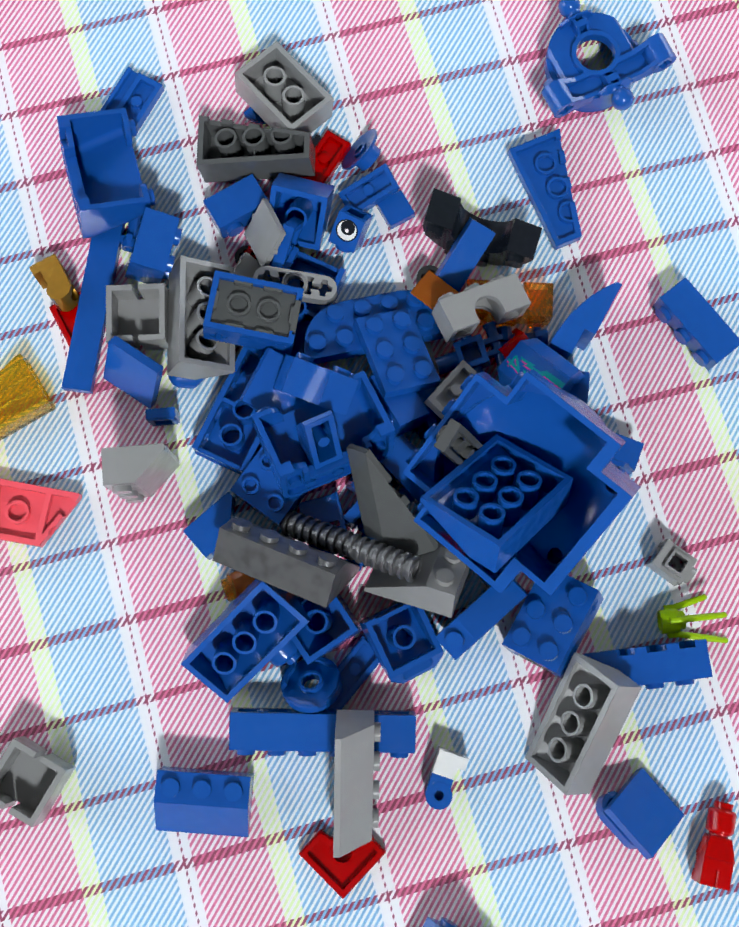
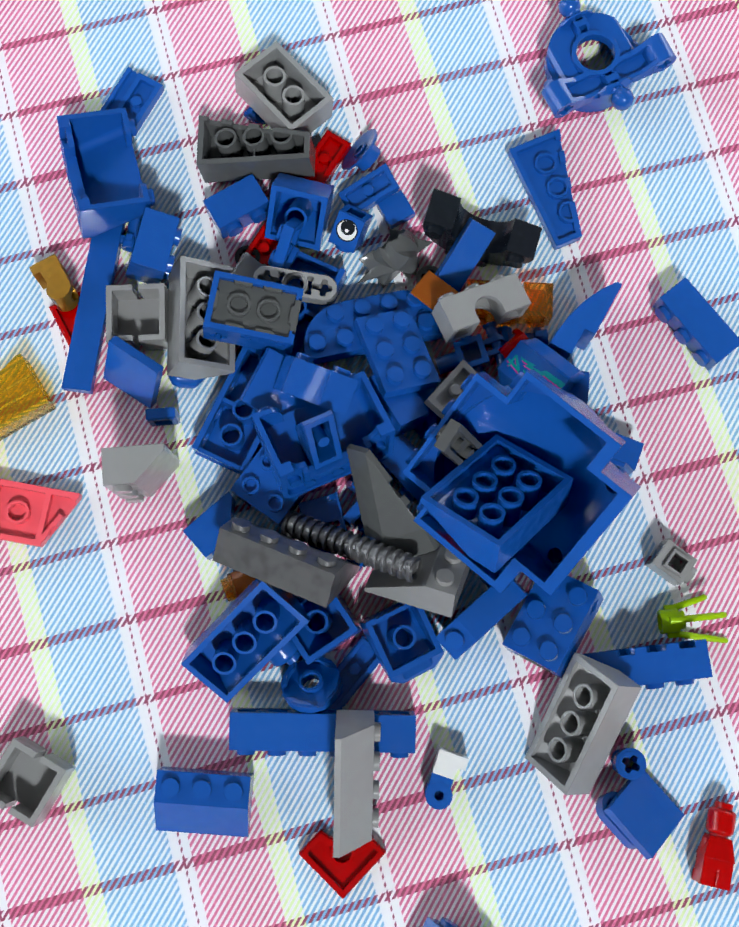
light grey piece [244,198,286,267] -> none
none -> dark grey hair [357,228,432,288]
none -> blue bush [611,748,646,780]

